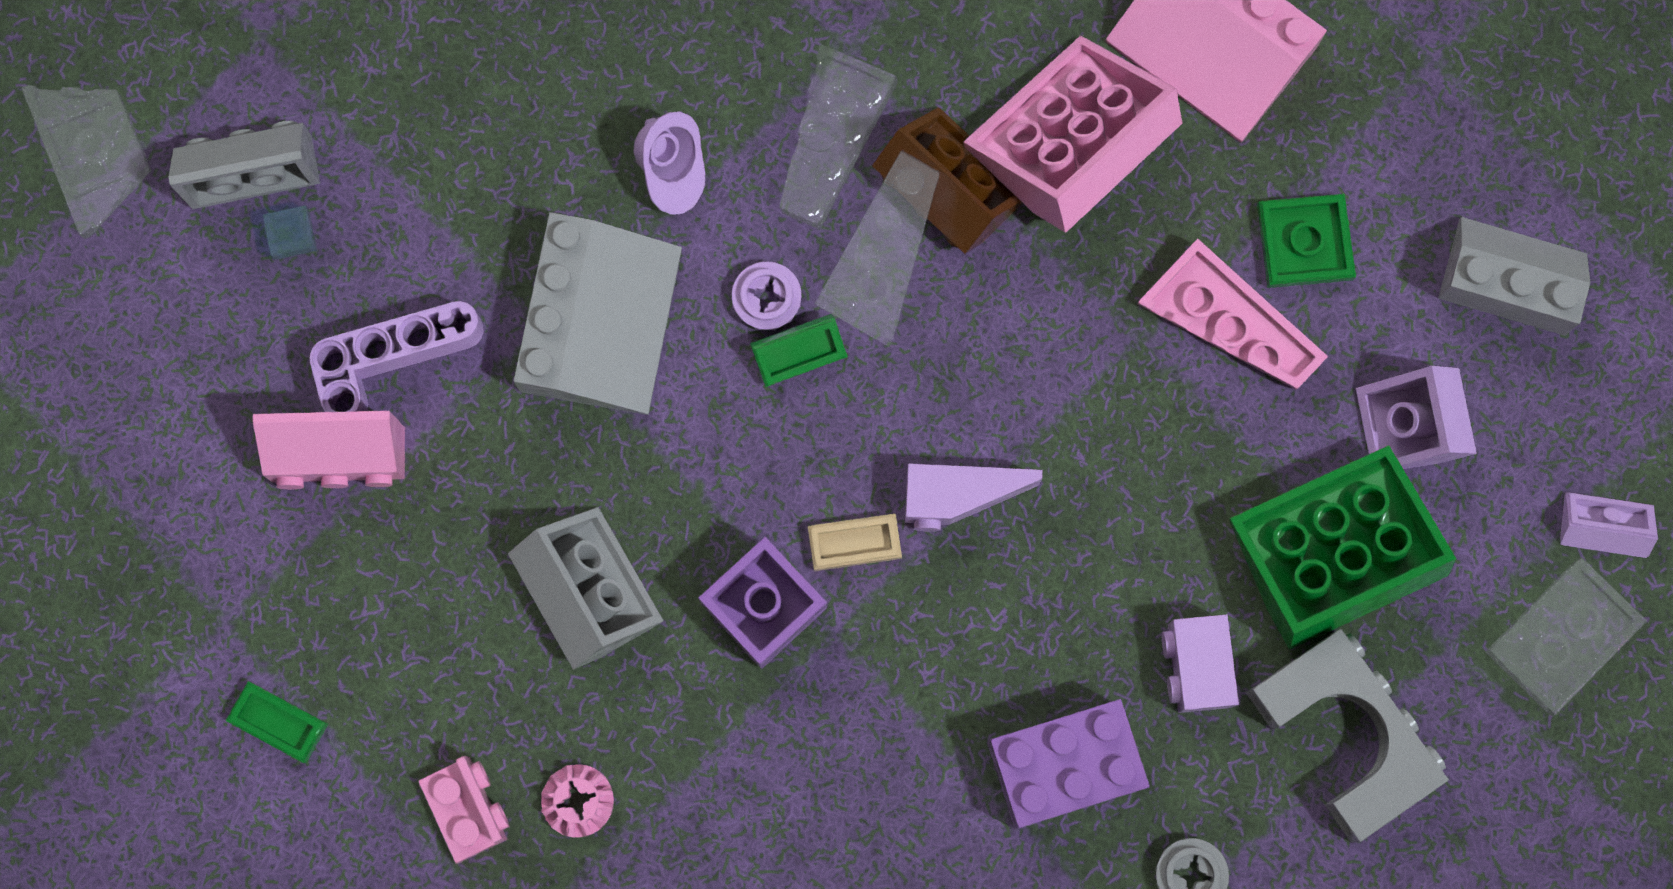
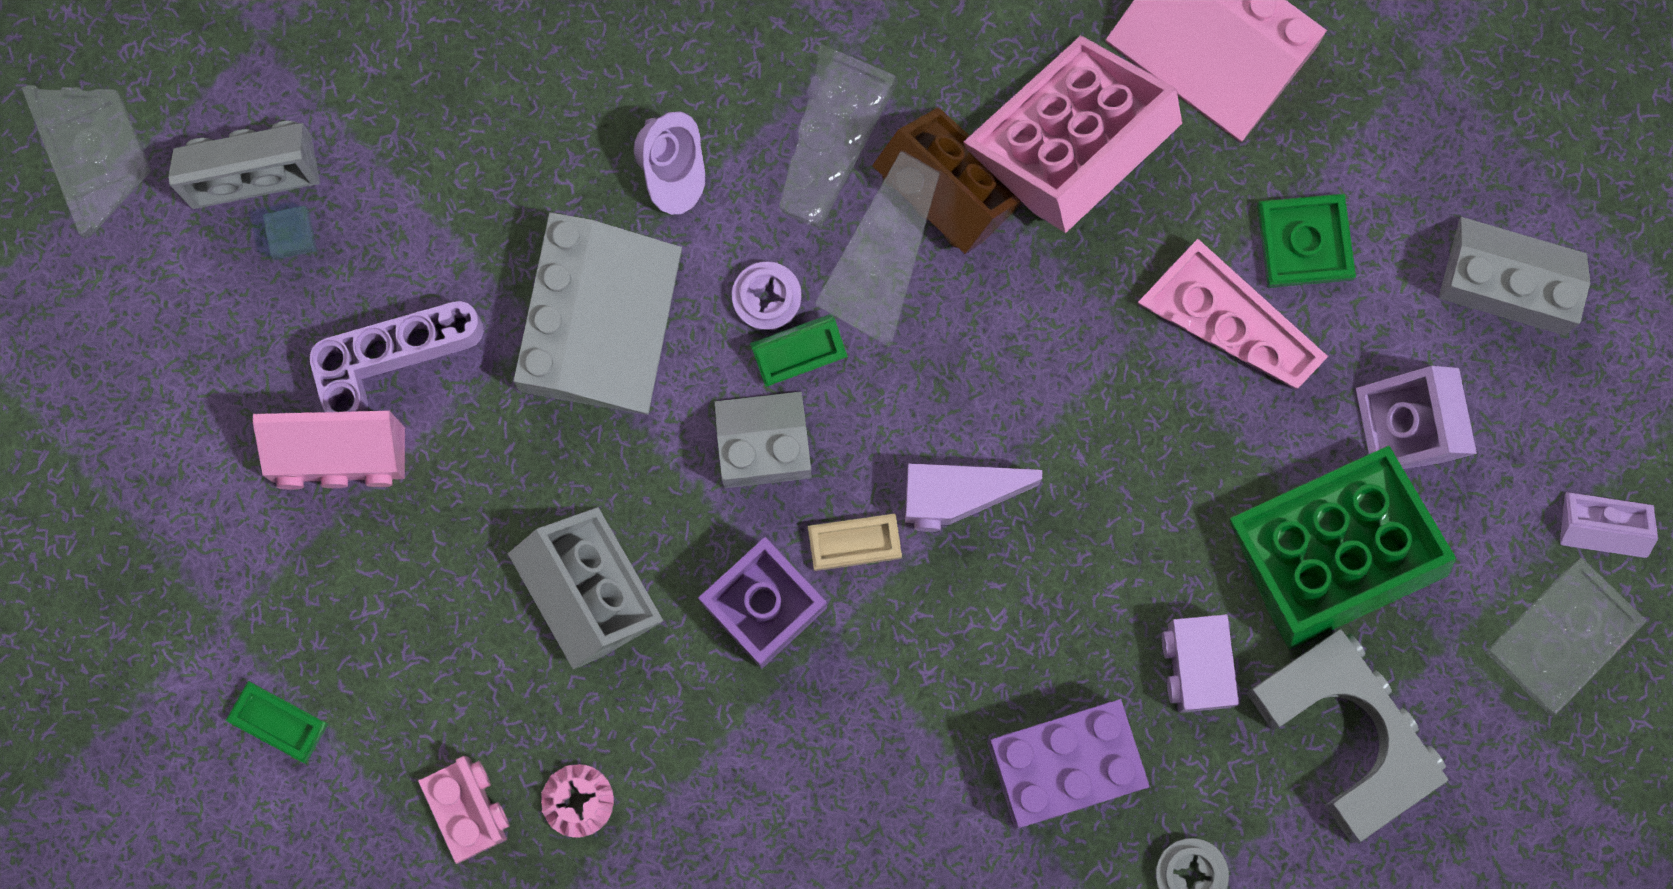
none -> light grey slope [715,392,812,488]

